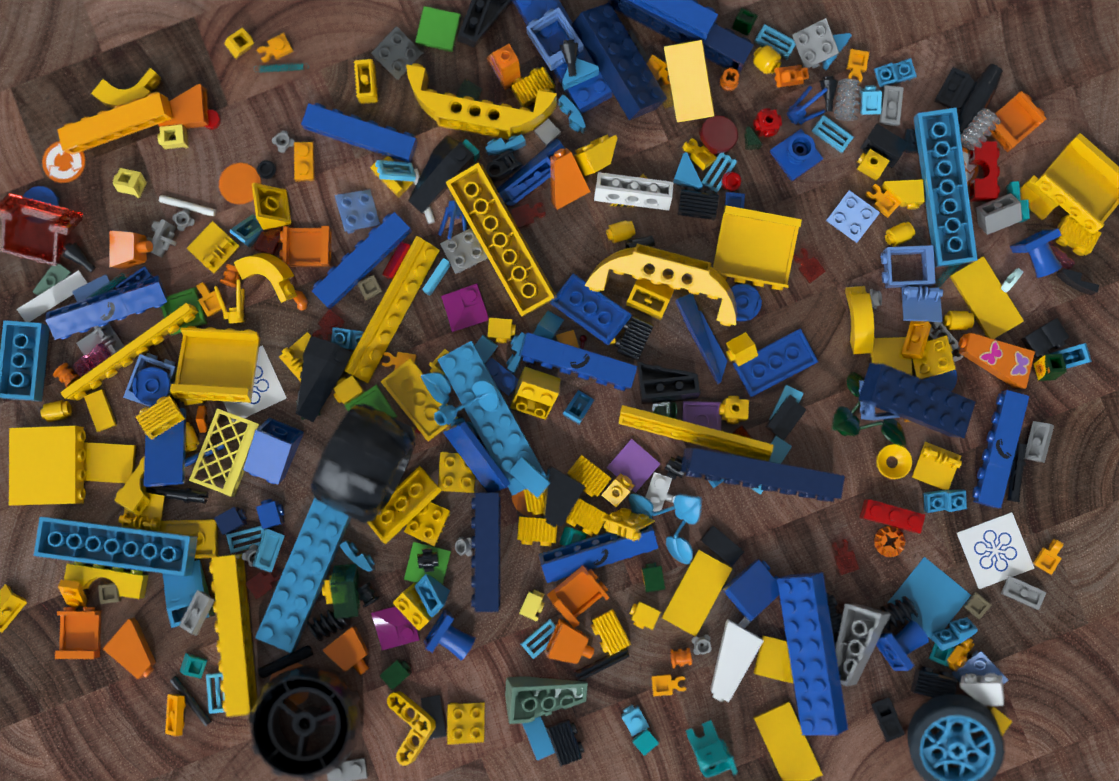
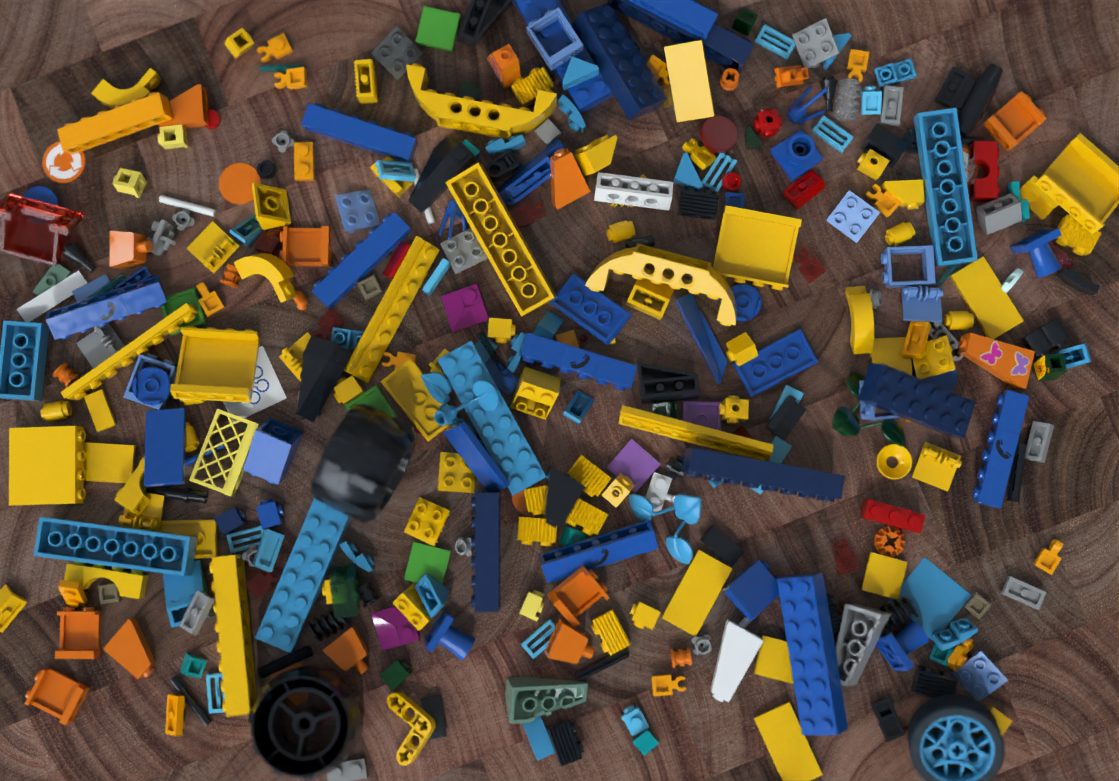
clear pink slope [73,343,111,377] -> none
yellow brick [135,395,185,439] -> none
orange tile [196,405,208,433] -> none
yellow plant [214,279,245,323] -> none
yellow tile [367,466,442,544] -> none
black gear [418,548,439,572] -> none
yellow hinge [447,702,485,745] -> none
dark azure slope [510,457,551,498] -> none
black cone [559,39,579,77] -> none
yellow hinge [602,508,655,541] -> none
black brick [615,316,654,361] -> none
dark green brick [641,562,665,592] -> none
teal piece [686,720,737,778] -> none
yellow head [753,45,782,74] -> none
dark azure slope [923,489,967,513] -> none
white sticker [957,512,1035,589] -> none
clear piece [960,108,1001,151] -> none
white slope [960,673,1005,706] -> none
none -> orange panel [25,667,90,725]
none -> light orange plate [274,67,307,90]
none -> black piece [474,327,508,376]
none -> red slope [782,169,825,210]
none -> yellow slope [861,552,907,599]

